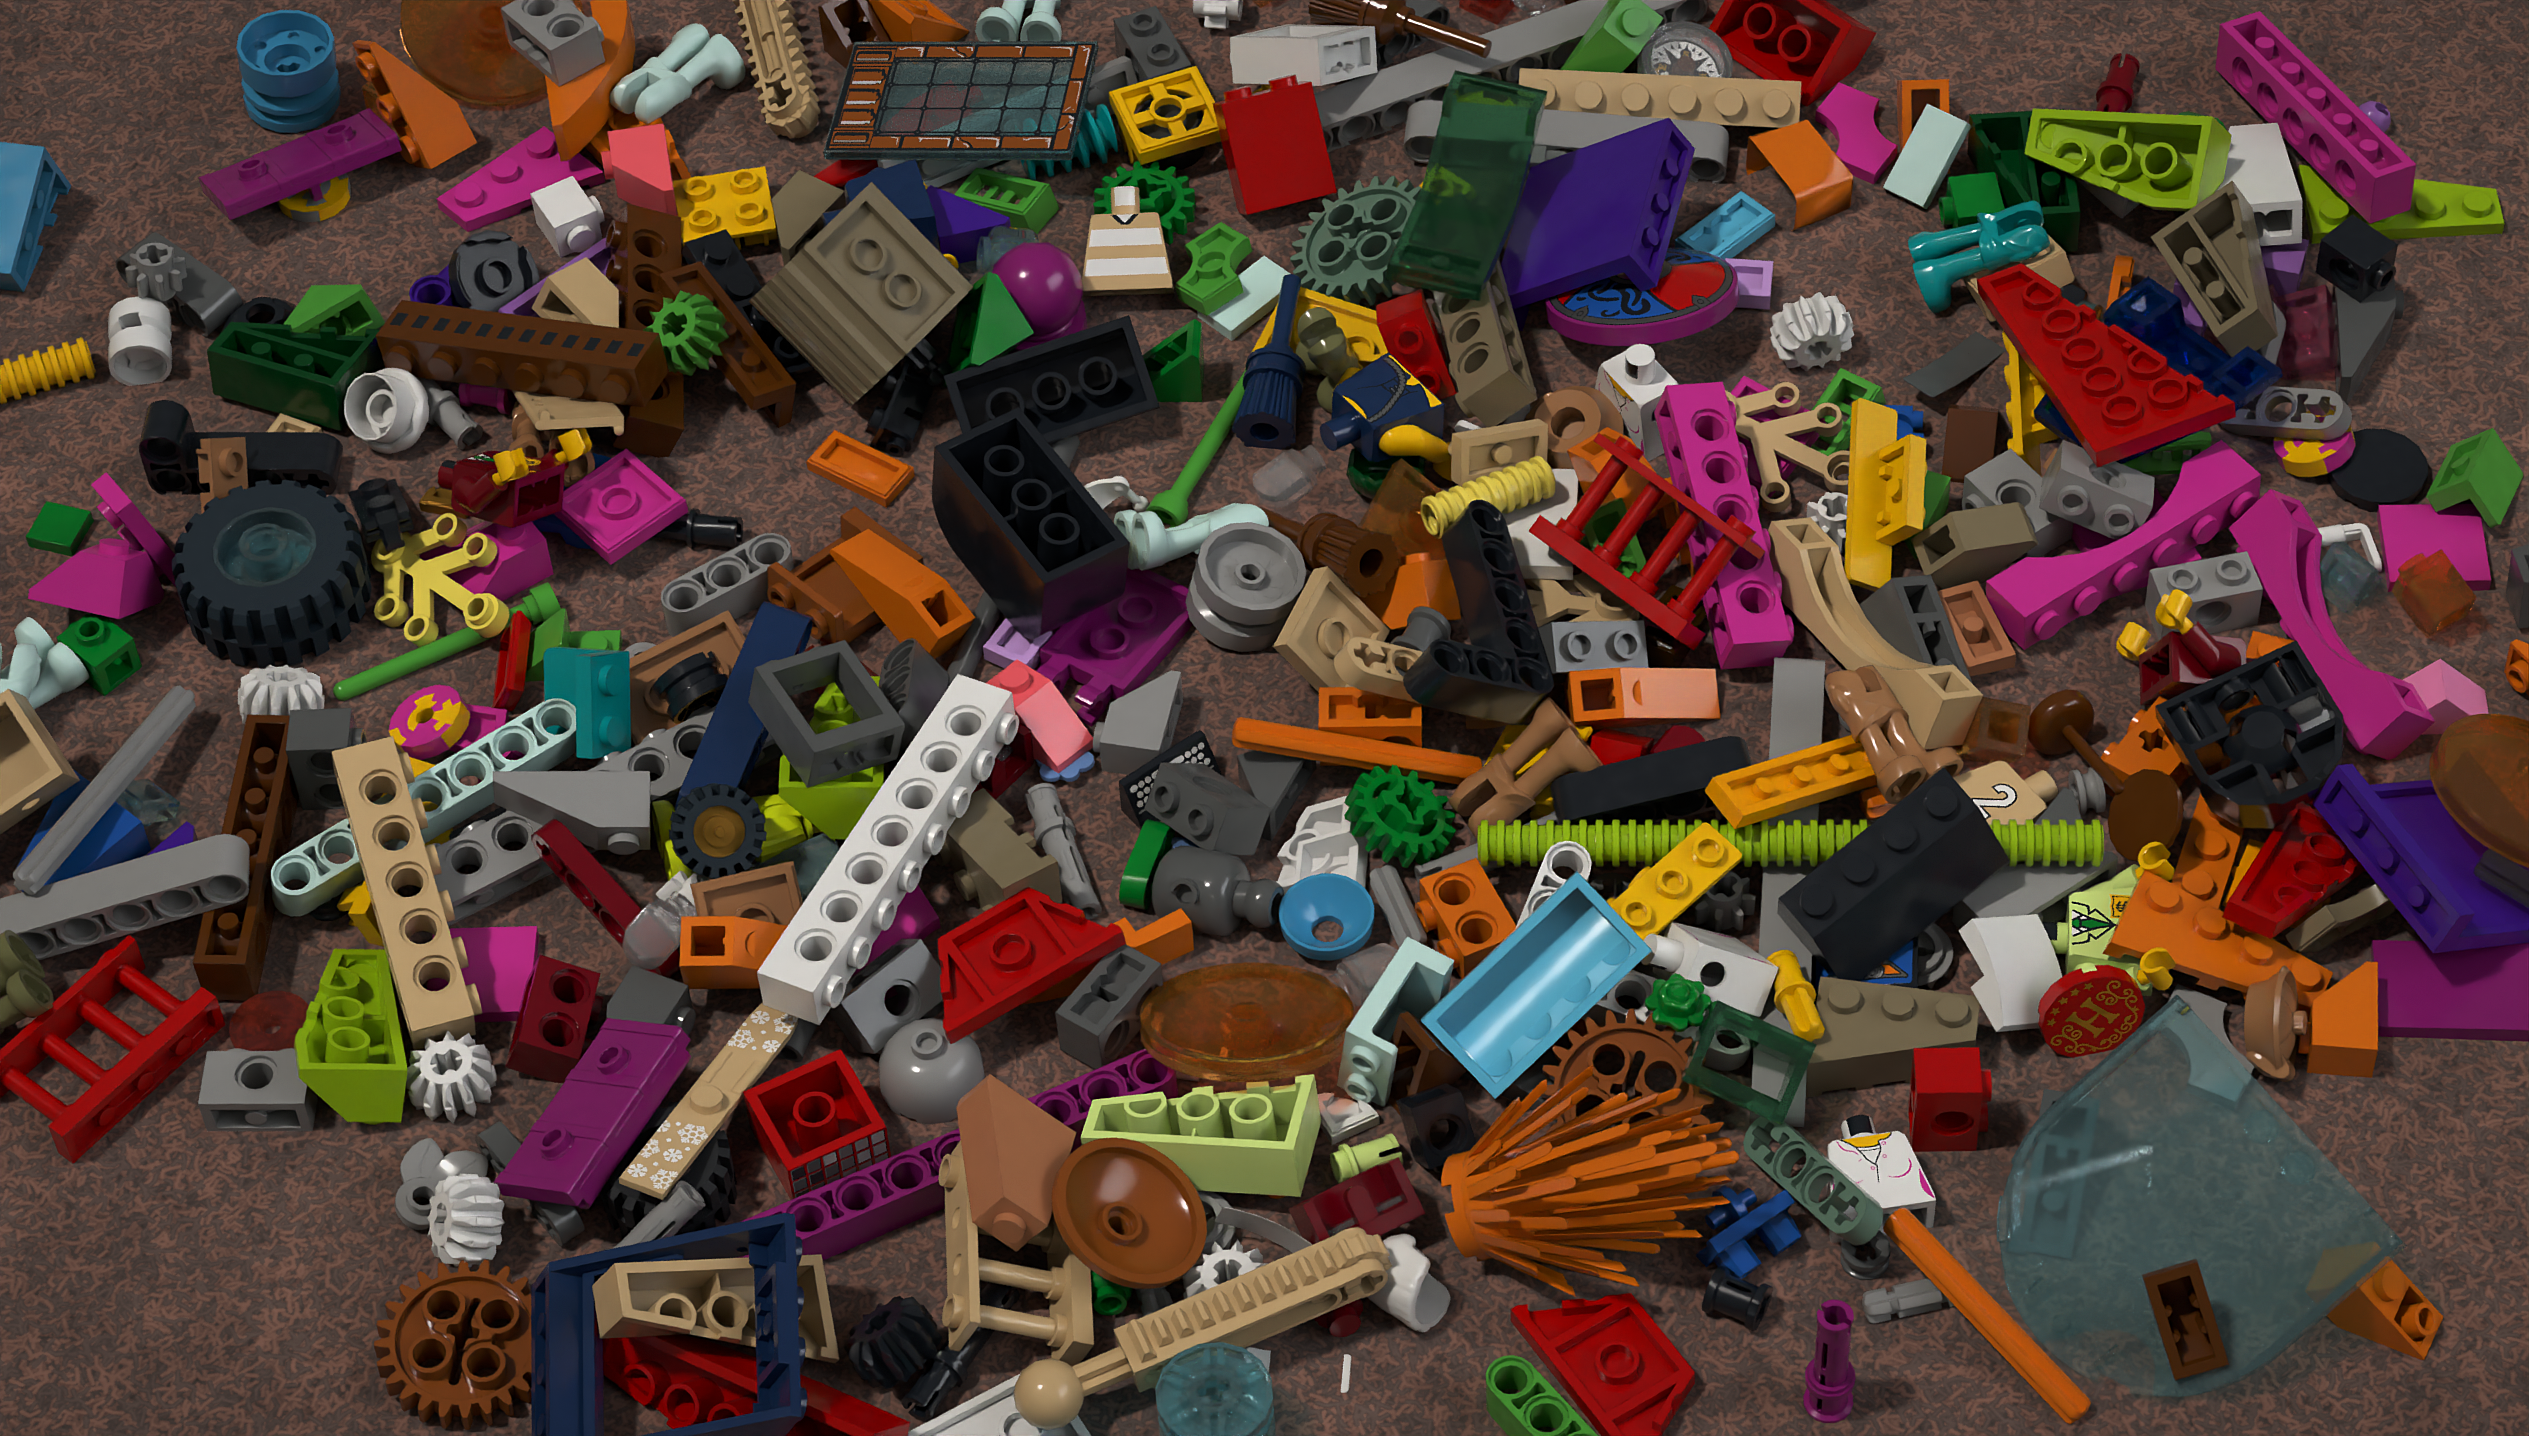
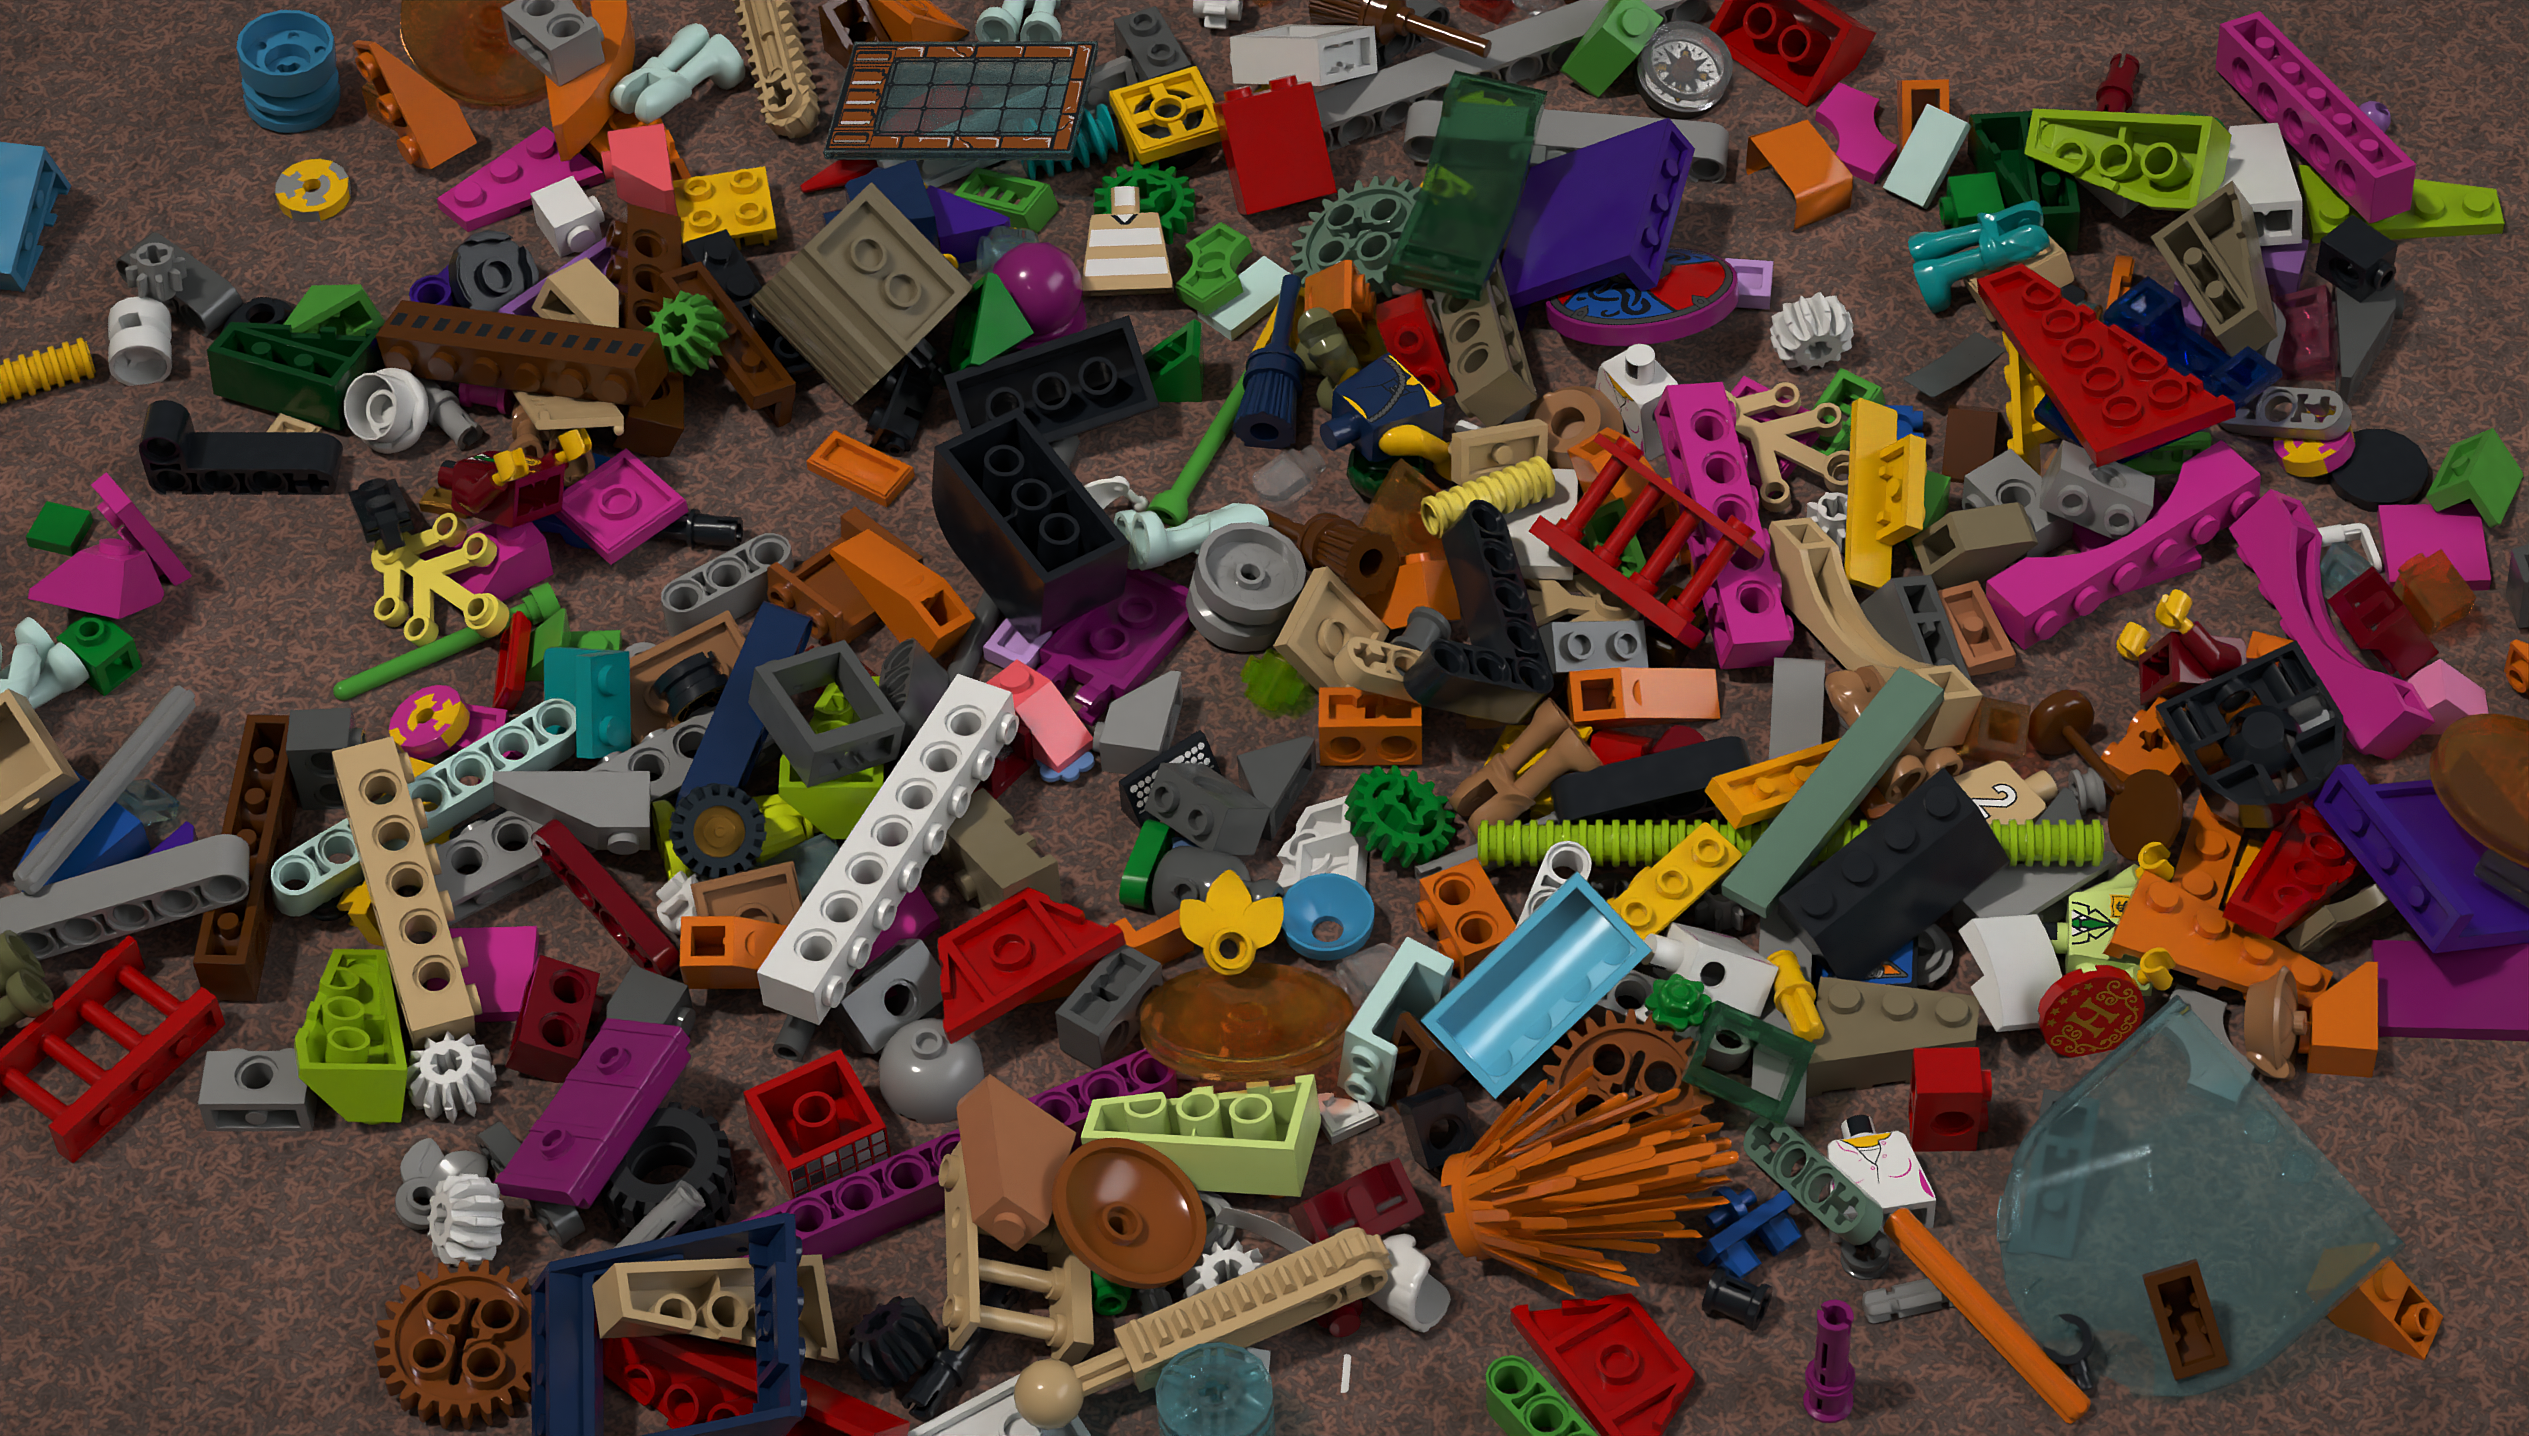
black wheel [172,480,372,668] -> none
medium nougat hinge [196,437,248,514] -> none
magenta container [198,108,402,220] -> none
clear red piece [229,991,309,1051] -> none
white gear [238,664,325,724] -> none
tan piece [619,1002,799,1200] -> none
clear arm [622,892,696,970] -> none
dark tan slope [771,170,847,266] -> none
light grey pin [1024,783,1102,920] -> none
orange axle [1232,717,1482,784] -> none
yellowish green pin [1330,1133,1403,1183] -> none
light grey axle [1370,864,1428,948] -> none
tan arch [1518,68,1802,128] -> none
medium azure plate [1675,191,1776,260] -> none
light grey brick [2145,551,2263,640] -> none
none -> yellow plate [1179,869,1284,976]
none -> clear neon green gear [1239,649,1305,712]
none -> orange slope [1304,260,1376,334]
none -> sand green tile [1721,666,1944,919]
none -> black piece [2043,1314,2095,1392]
none -> dark red window [2327,566,2439,679]

